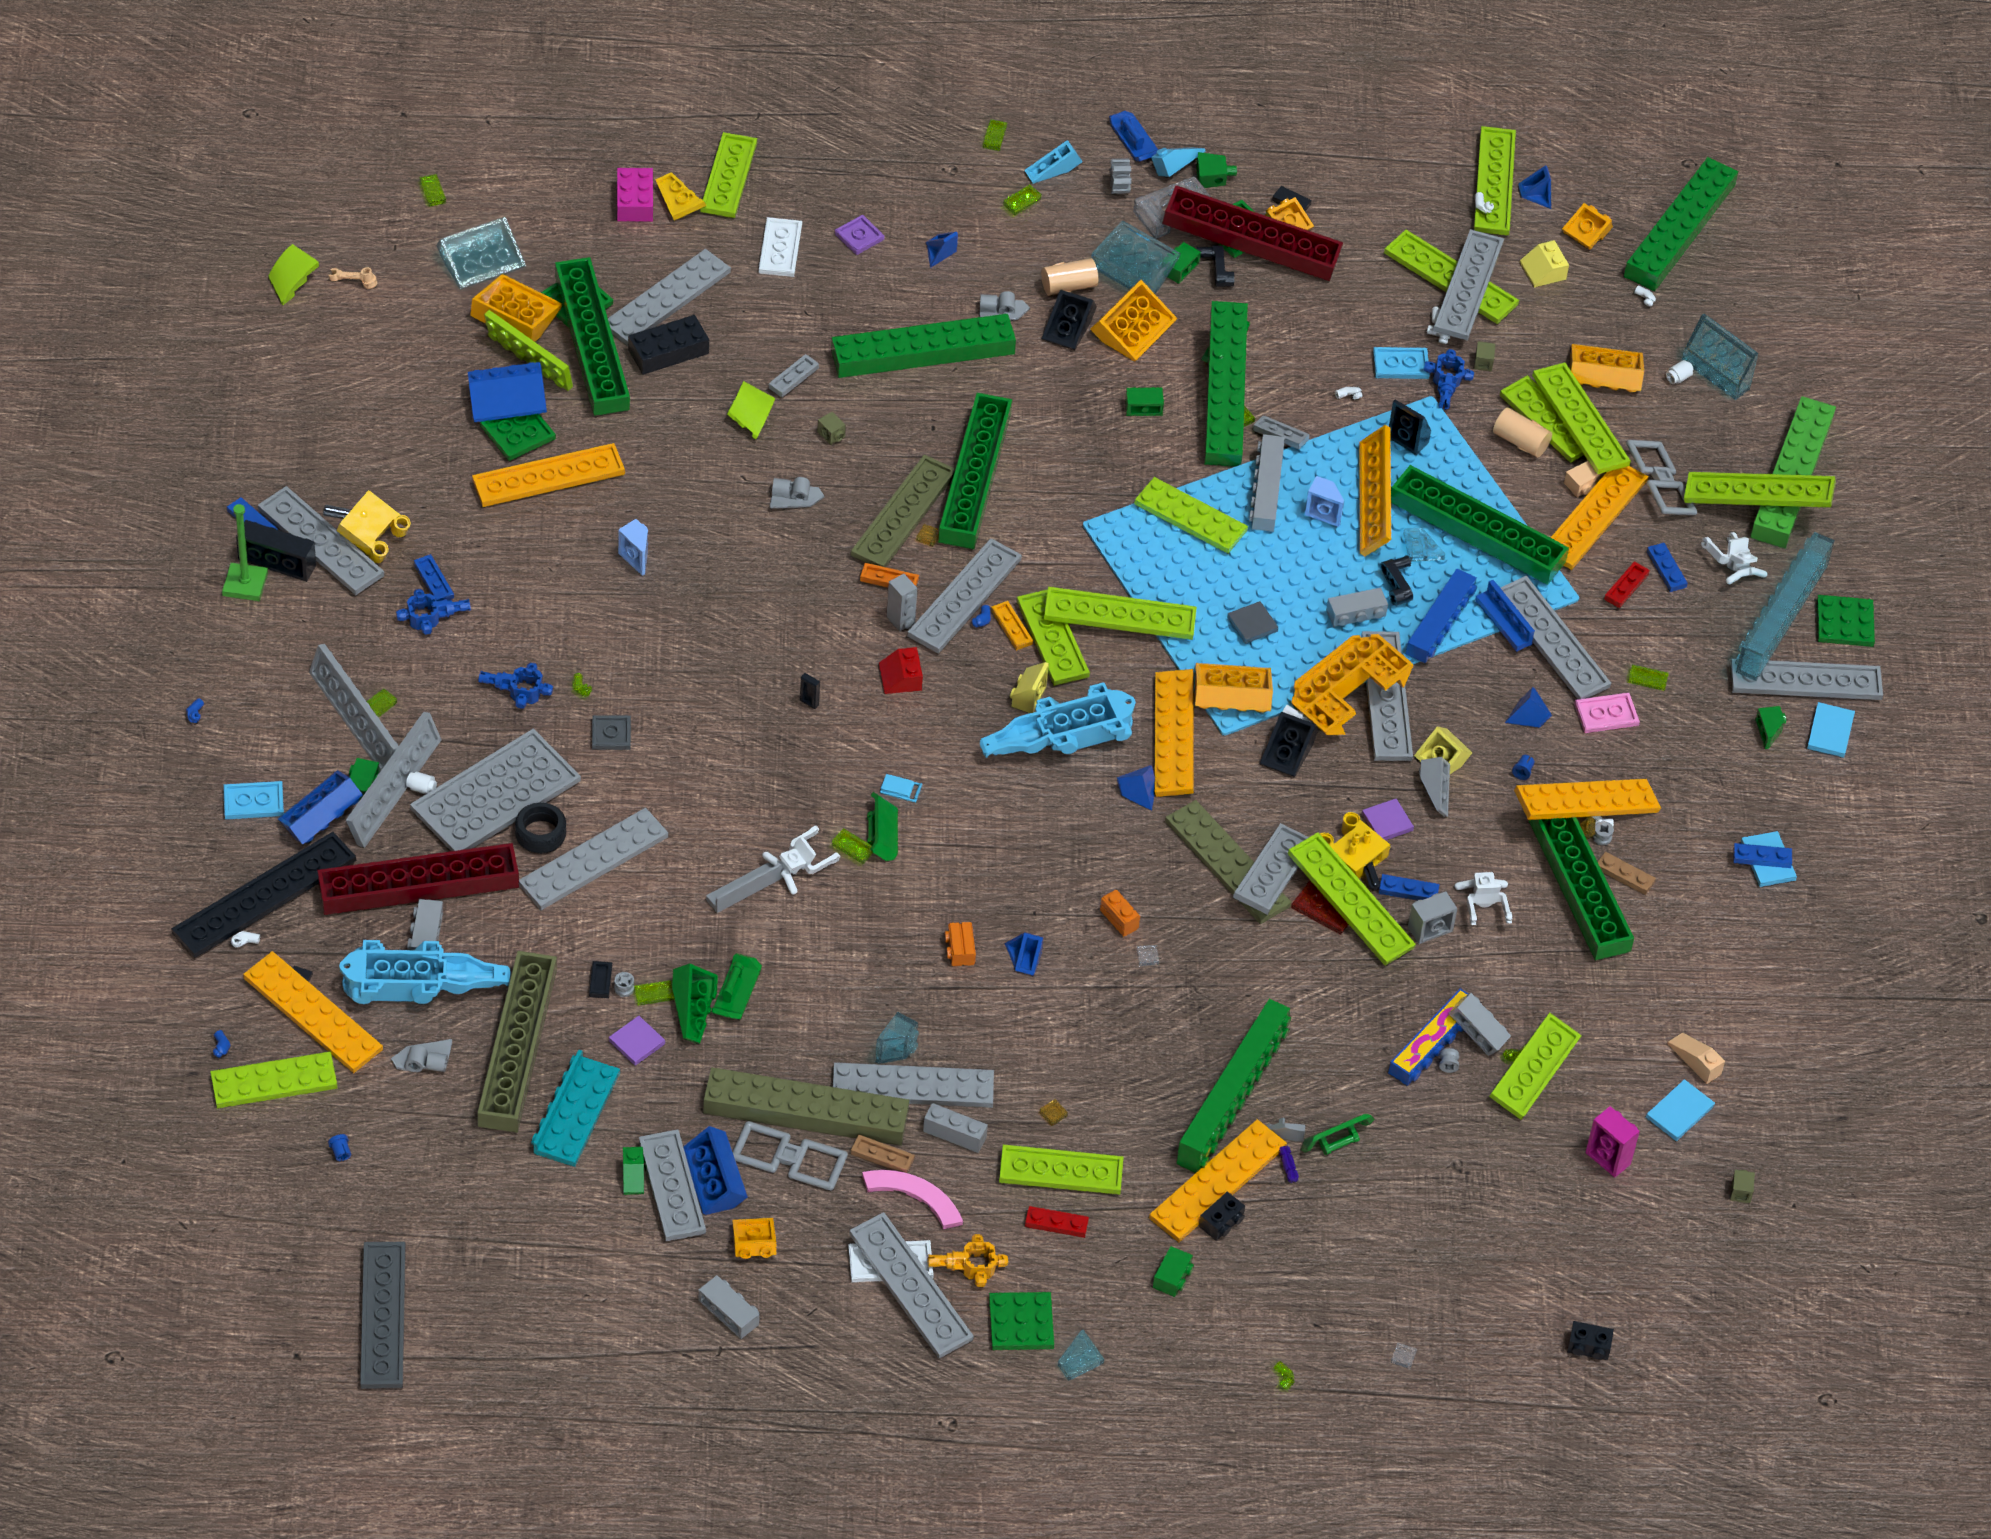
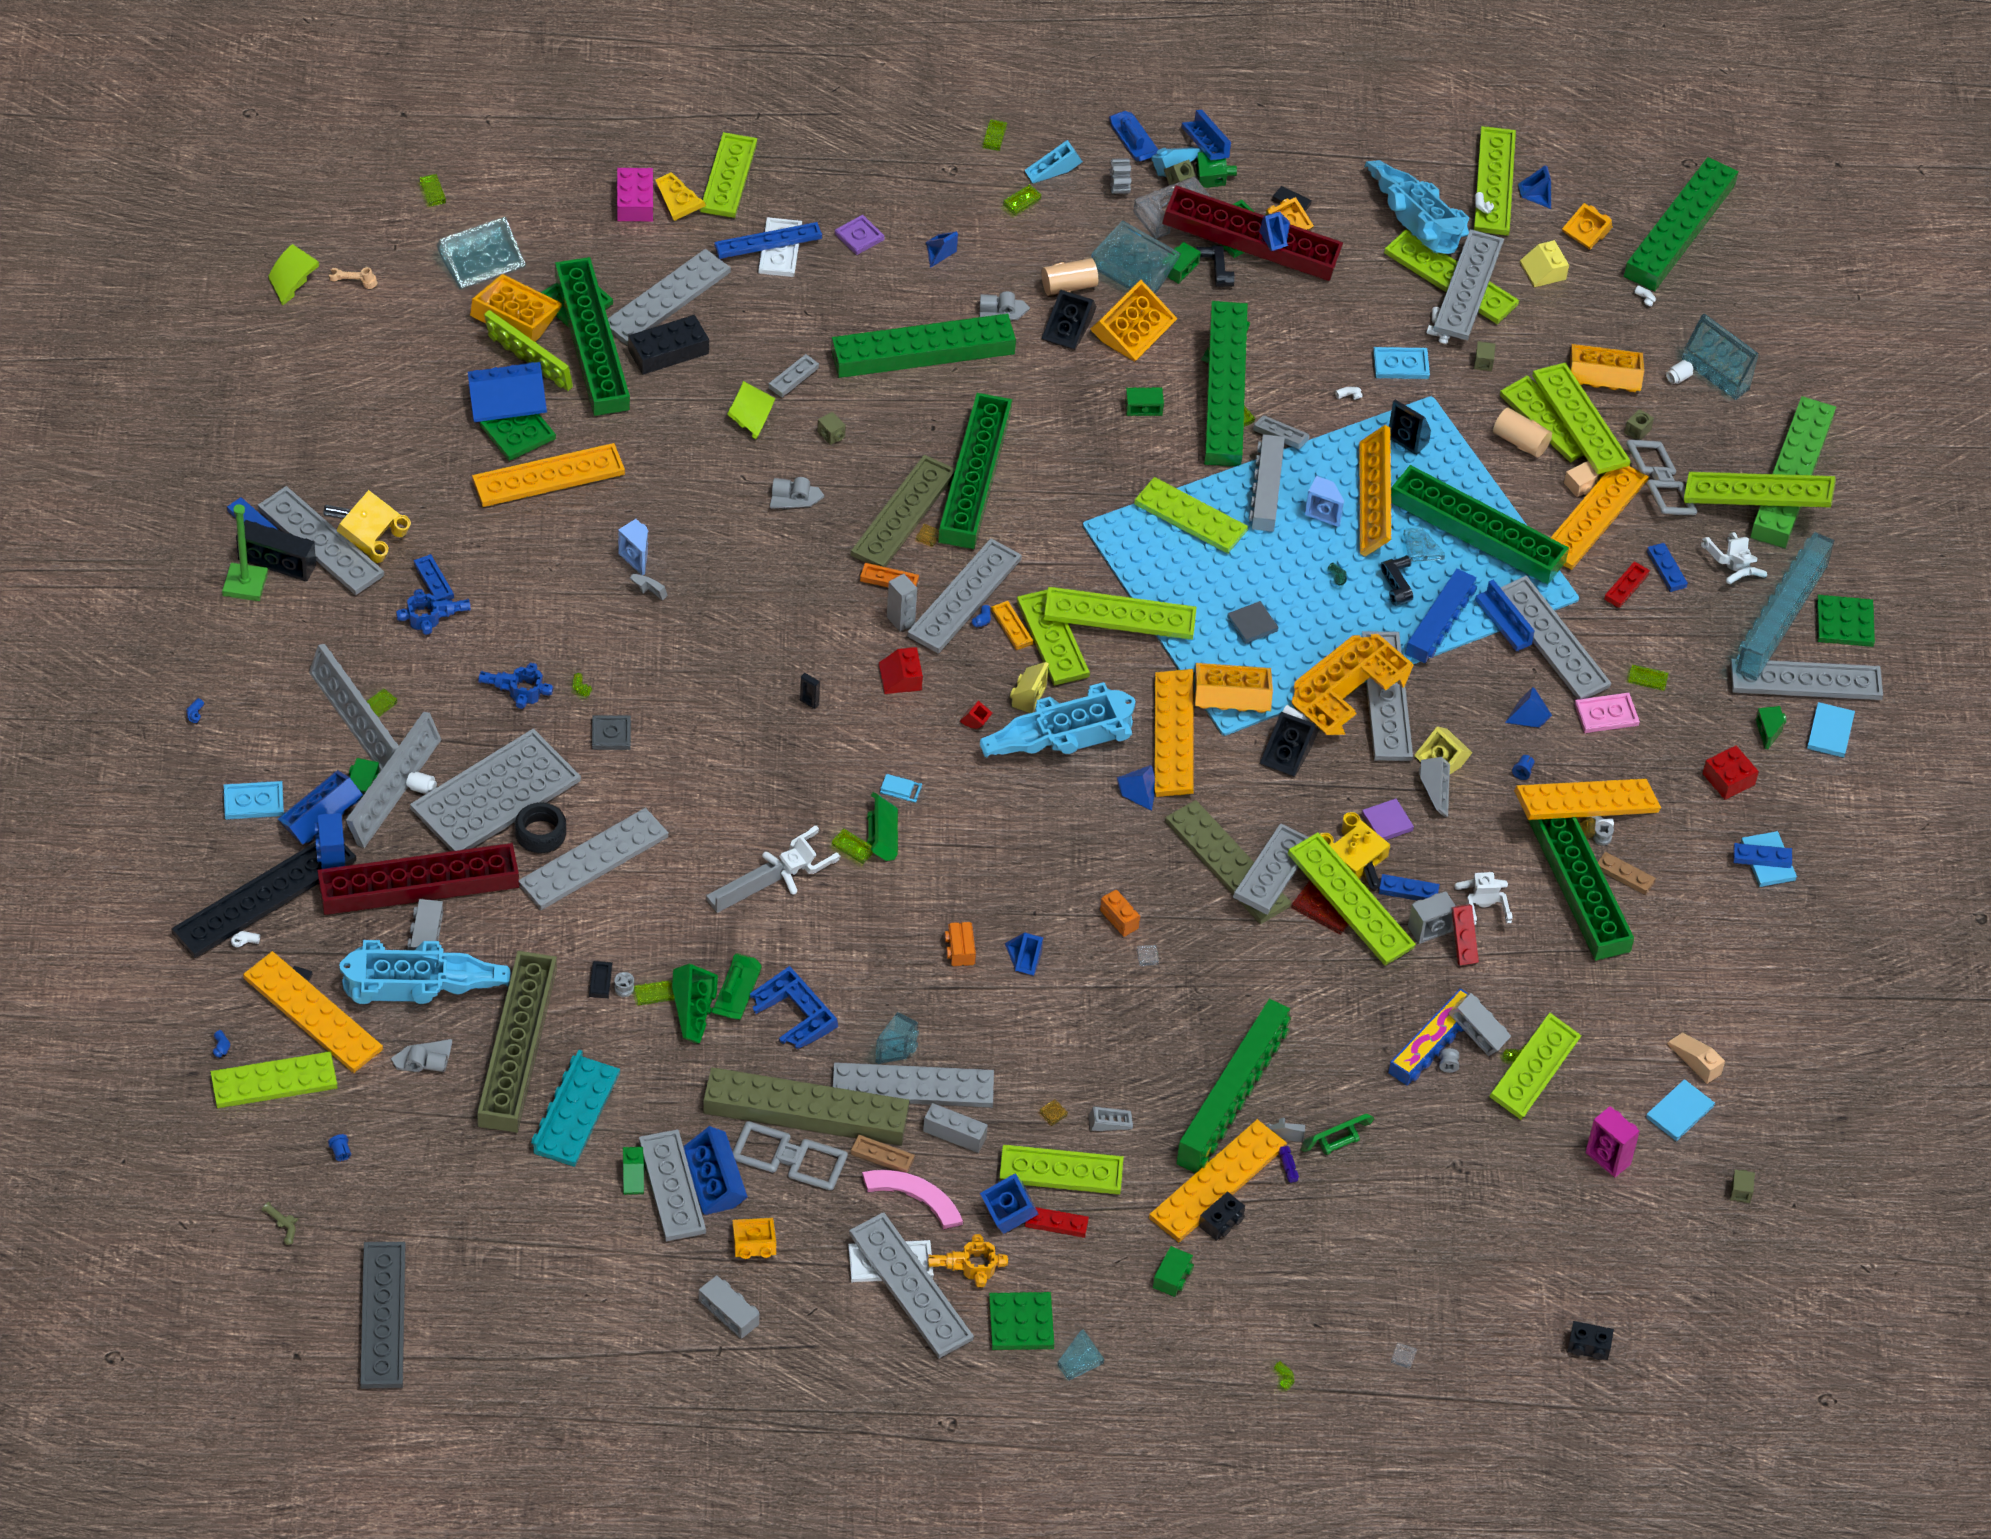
medium lavender tile [609,1016,665,1066] -> none
light grey brick [1326,588,1388,627] -> none
blue piece [1423,349,1474,410] -> none
none -> olive piece [262,1202,298,1245]
none -> blue brick [314,813,345,869]
none -> light grey slope [630,574,668,601]
none -> blue tile [714,222,822,259]
none -> blue wedge [750,966,838,1049]
none -> red brick [960,700,992,729]
none -> blue brick [980,1173,1039,1234]
none -> light grey slope [1089,1107,1133,1131]
none -> olive brick [1164,159,1195,186]
none -> blue fence [1181,110,1231,160]
none -> blue slope [1259,211,1290,251]
none -> clear green arm [1328,562,1347,585]
none -> medium azure animal [1364,160,1469,254]
none -> red plate [1451,904,1479,966]
none -> olive brick [1624,409,1654,440]
none -> red brick [1702,745,1759,800]

